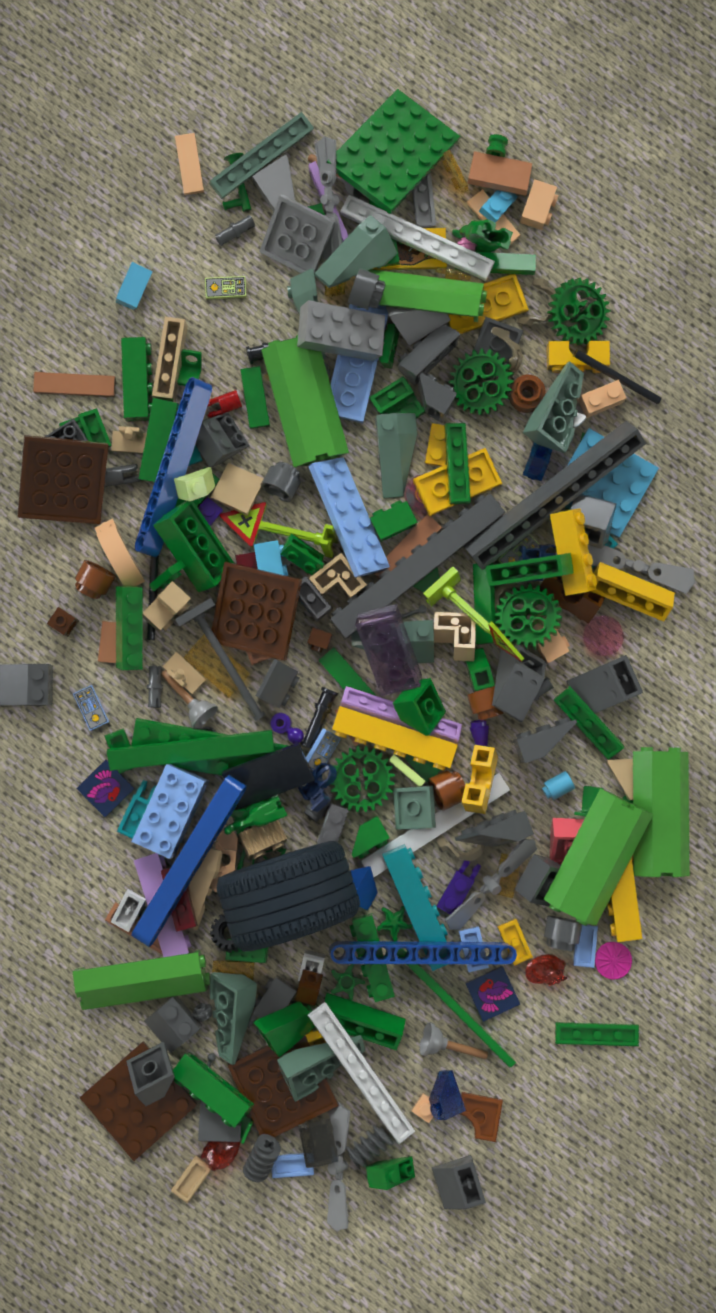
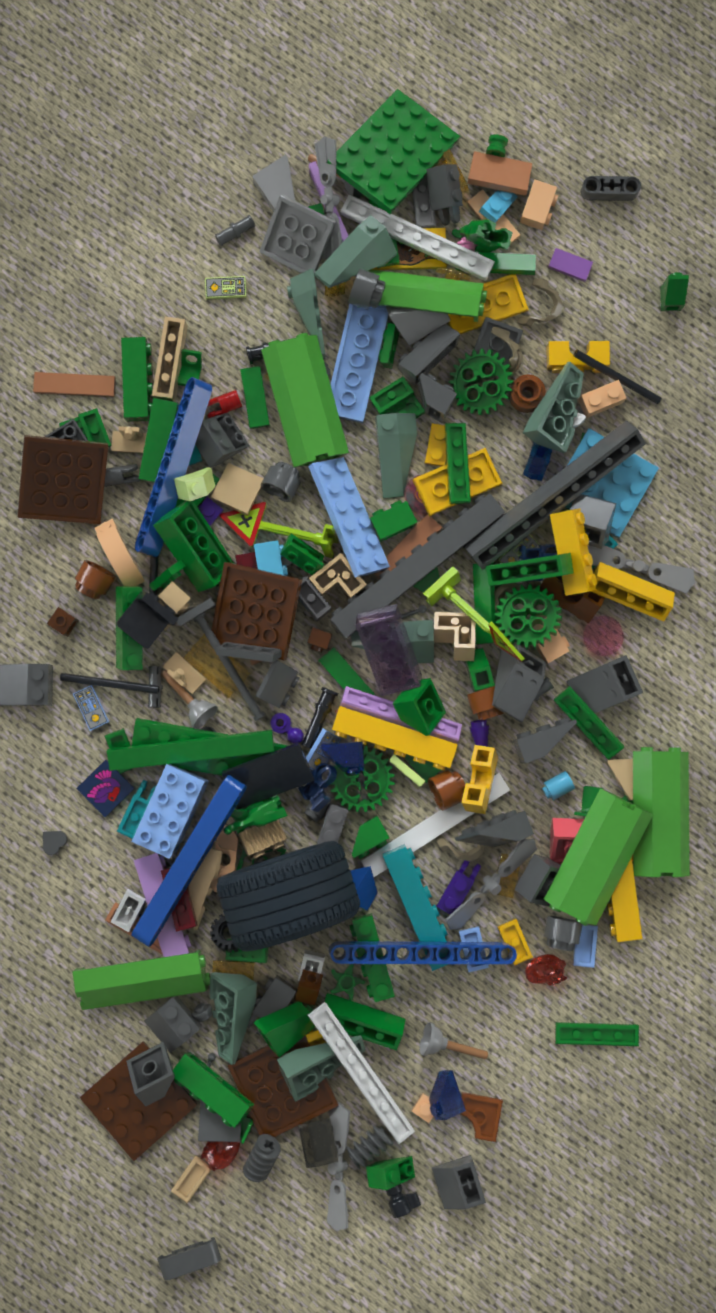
nougat tile [98,621,116,663] -> none
medium azure hinge [116,262,153,310] -> none
light nougat tile [175,133,204,195] -> none
sand green plate [209,112,314,199] -> none
green piece [223,153,252,212] -> none
light blue tile [272,1153,314,1178] -> none
light grey brick [297,300,385,361] -> none
green animal [377,906,413,941] -> none
sand green plate [393,786,436,829] -> none
green tile [397,948,516,1068] -> none
tile [465,966,520,1022] -> none
green gear [547,278,611,345] -> none
dark pink wheel [595,942,632,980] -> none
none -> dark grey tile [43,831,68,855]
none -> black piece [60,673,160,694]
none -> black bracket [116,592,178,649]
none -> dark grey beam [157,1237,222,1280]
none -> dark grey tile [216,642,282,662]
none -> clear blue slope [321,742,364,774]
none -> black piece [386,1184,421,1218]
none -> dark grey hinge [426,164,463,226]
none -> medium lavender tile [548,248,593,282]
none -> dark grey beam [580,176,641,201]
none -> green slope [660,272,689,311]

